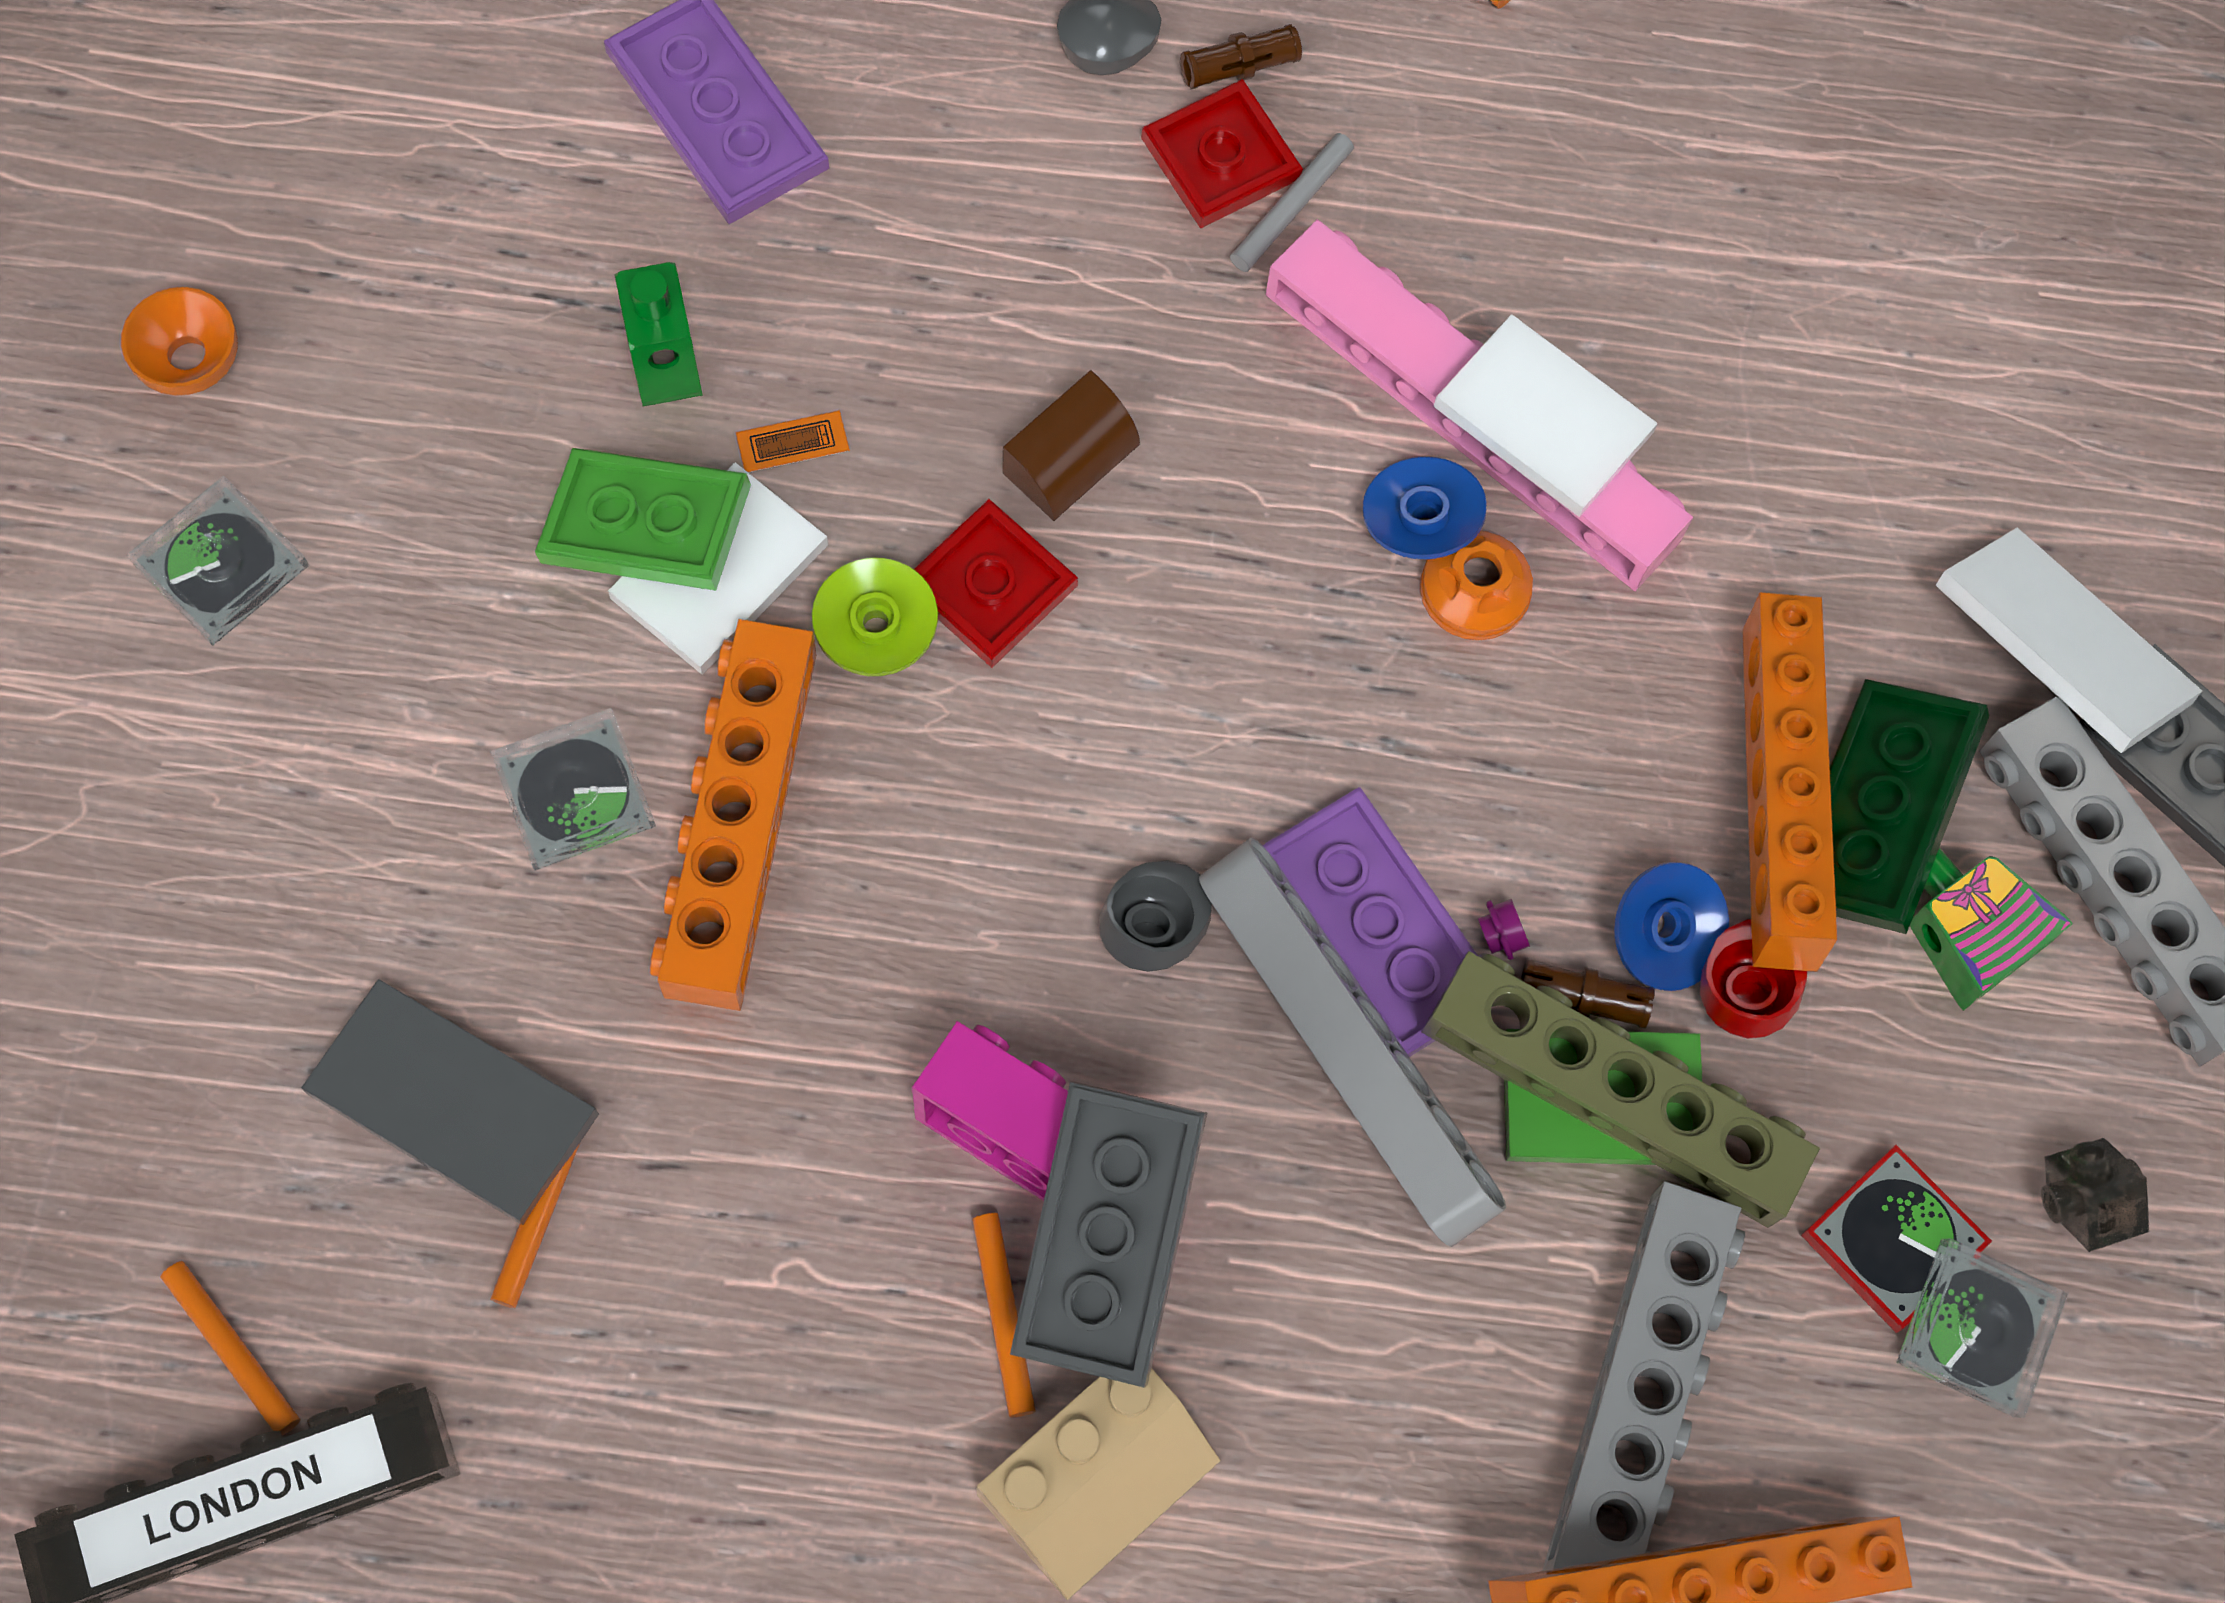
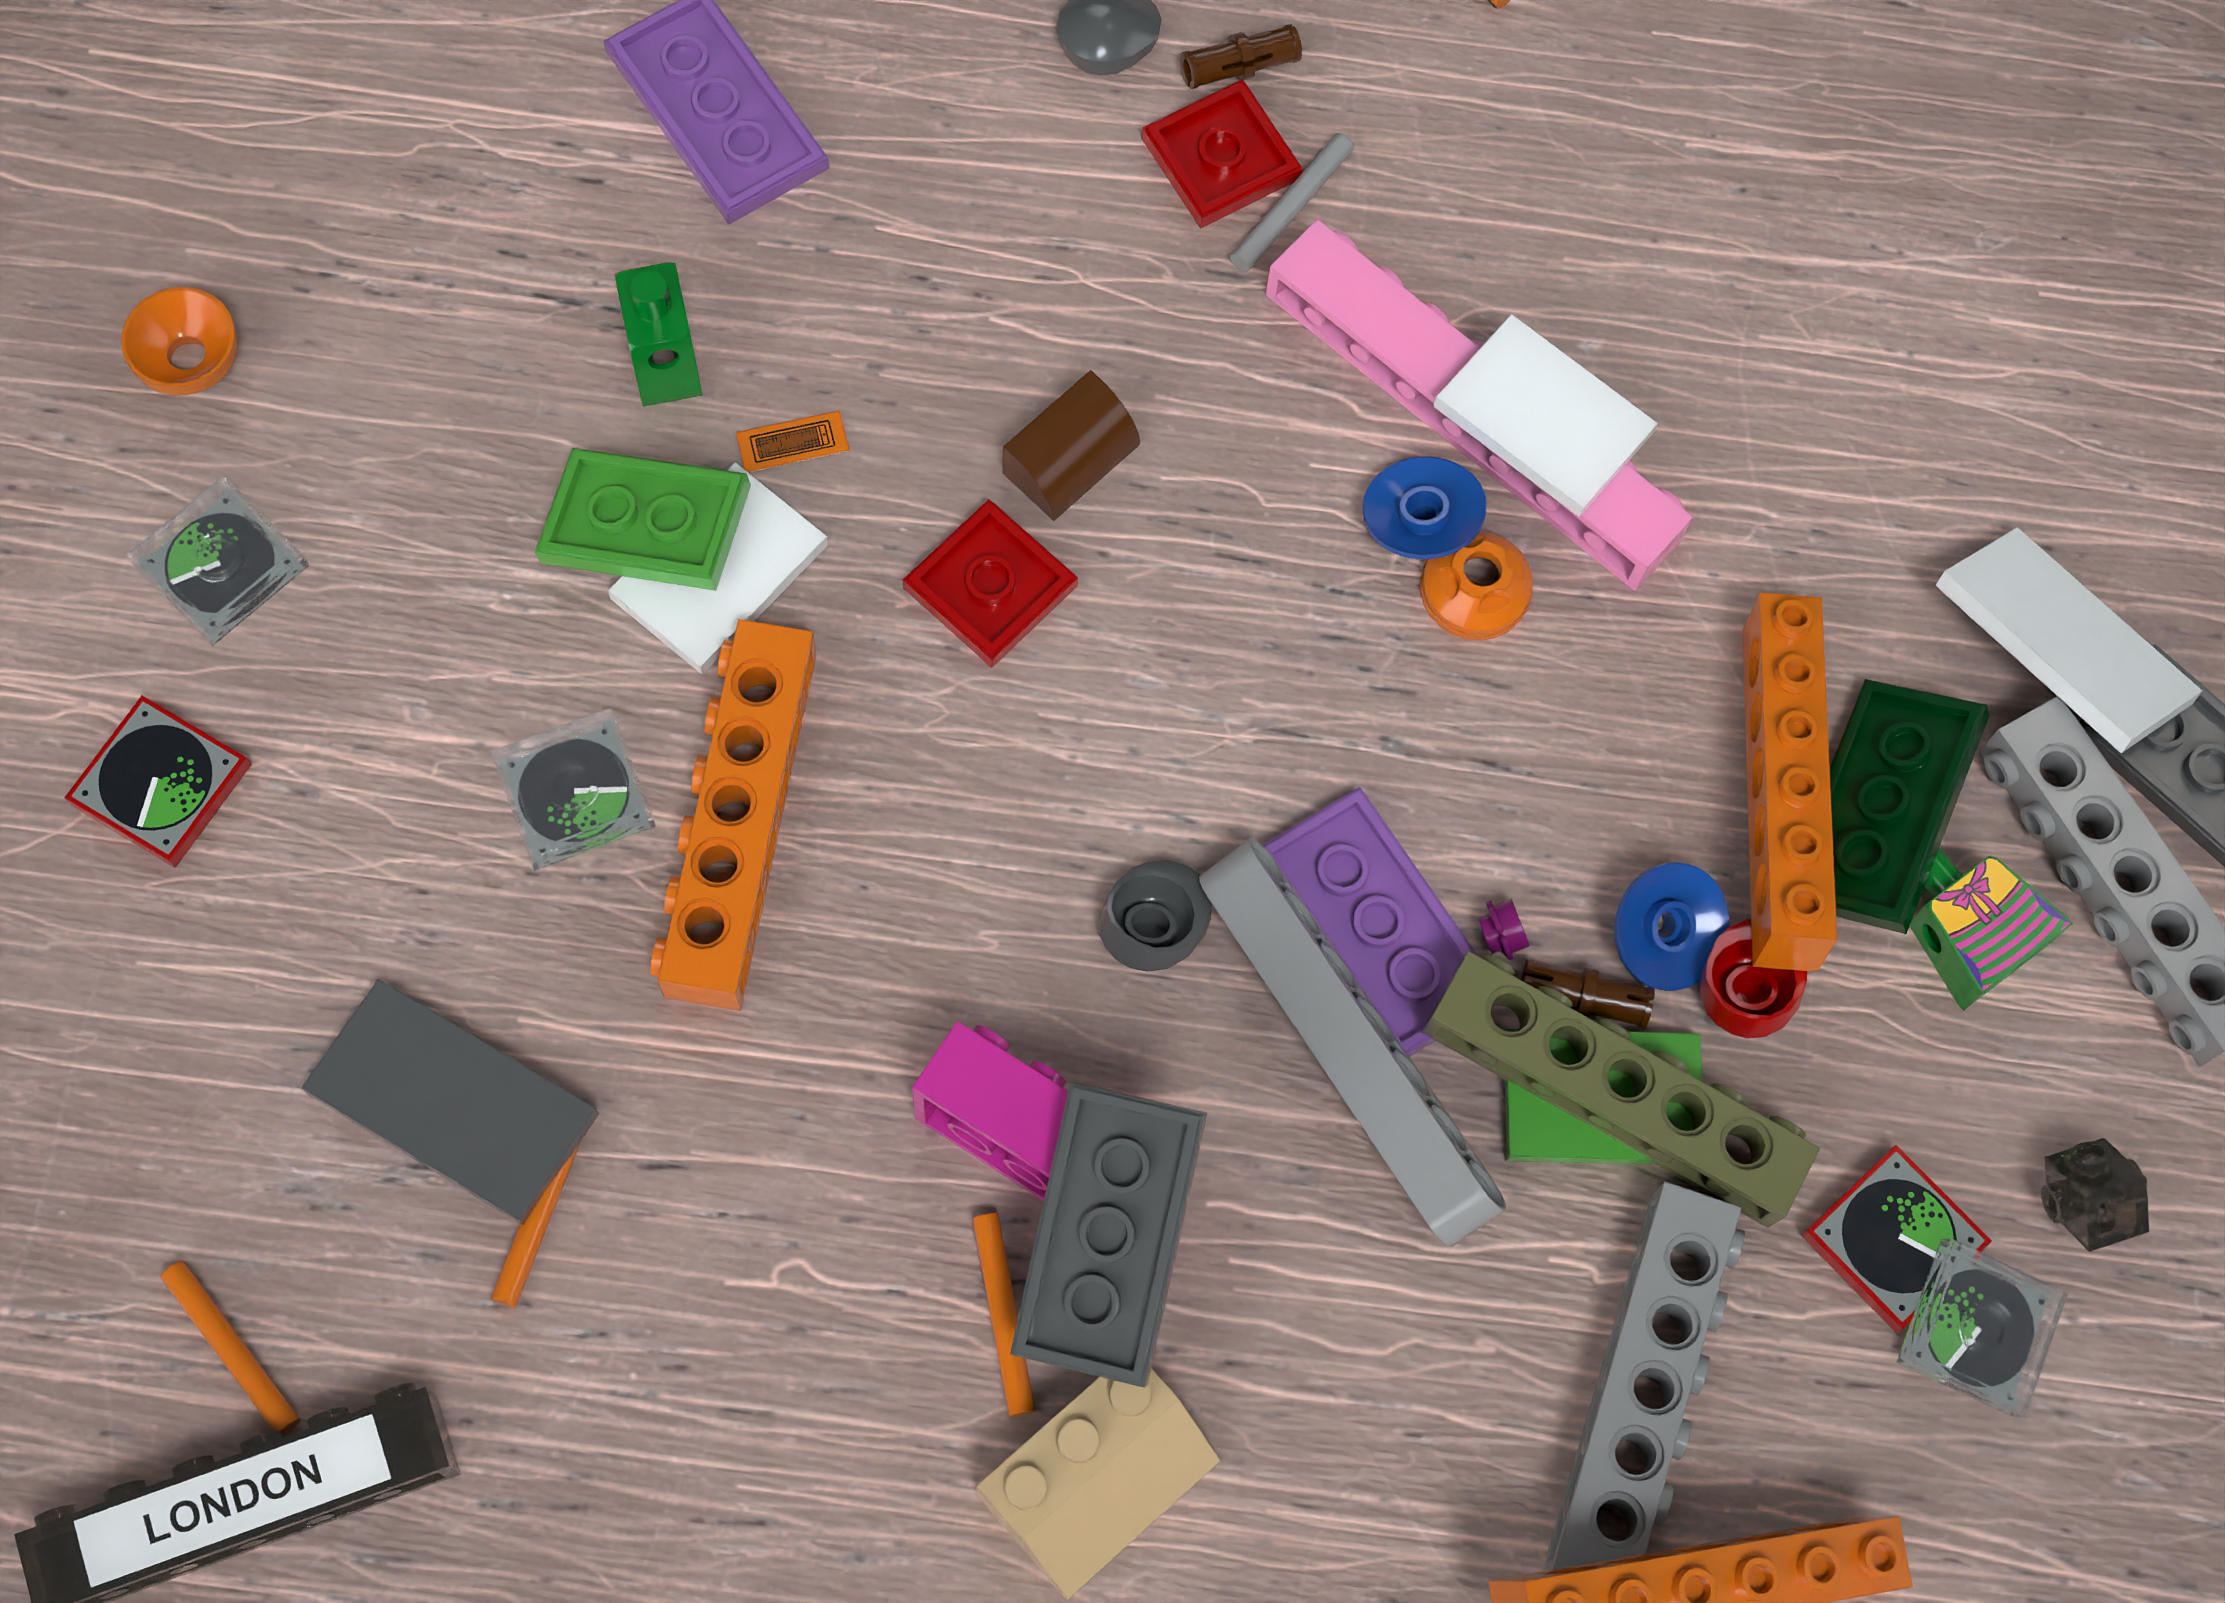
lime dish [812,558,938,676] -> none
none -> tile [64,695,251,868]

